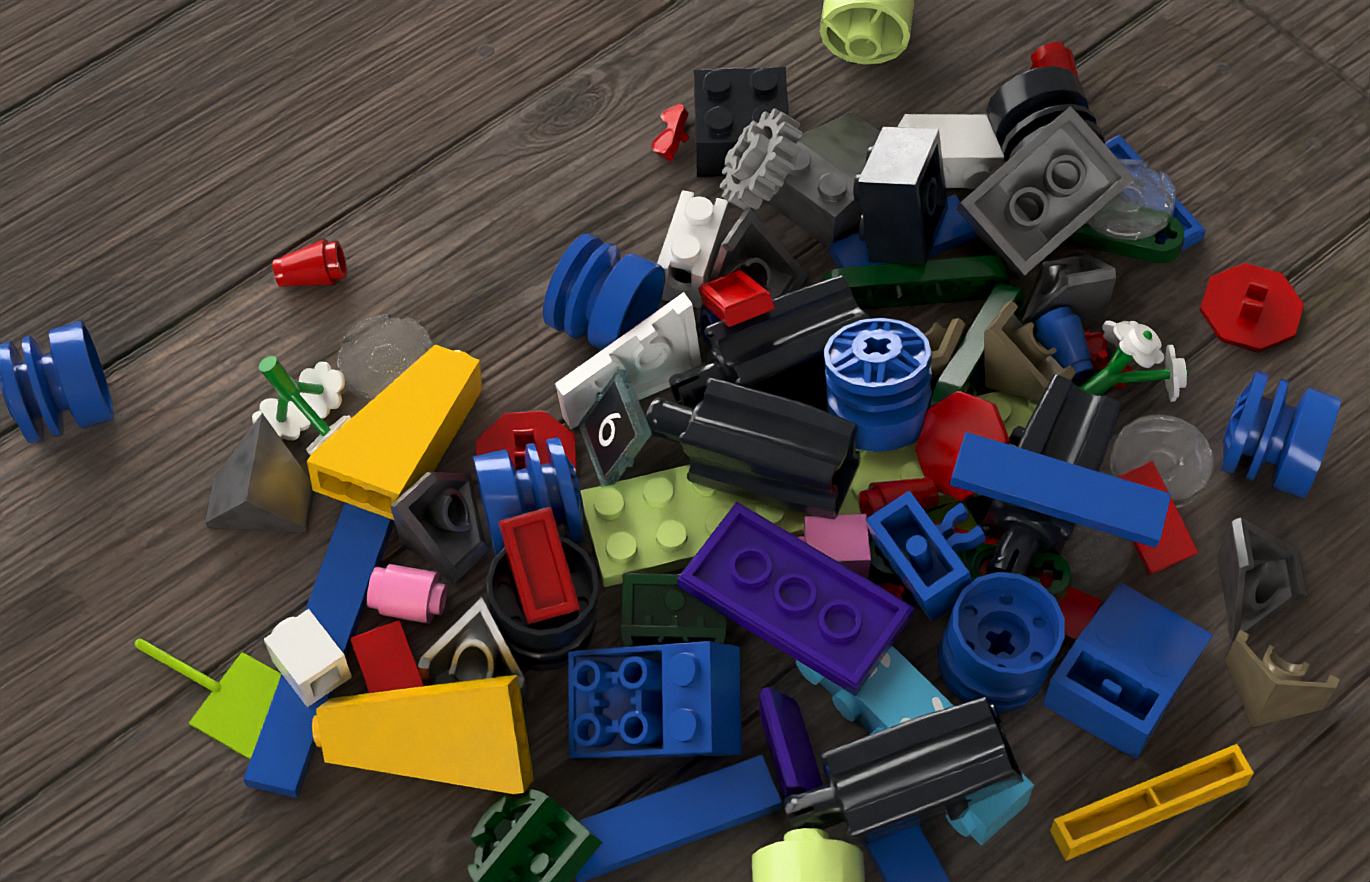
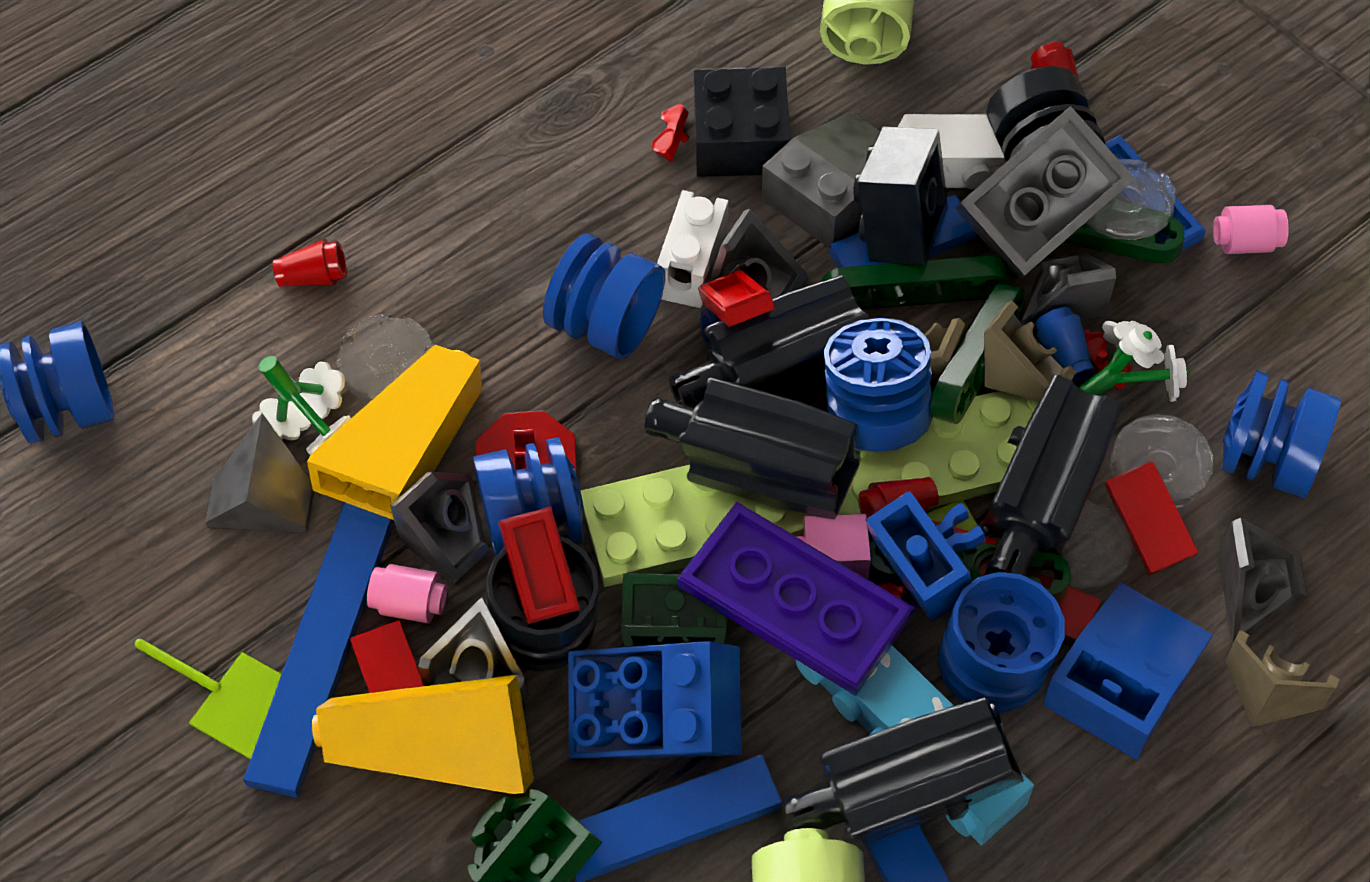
white brick [264,609,352,708] -> none
white wing [555,292,702,429] -> none
piece [578,369,652,489] -> none
light grey gear [720,109,803,211] -> none
dark purple slope [758,687,823,800] -> none
red piece [915,391,1010,501] -> none
blue tile [949,431,1171,548] -> none
yellow piece [1050,744,1254,861] -> none
red piece [1200,263,1304,353] -> none
none -> bright pink brick [1213,205,1288,254]

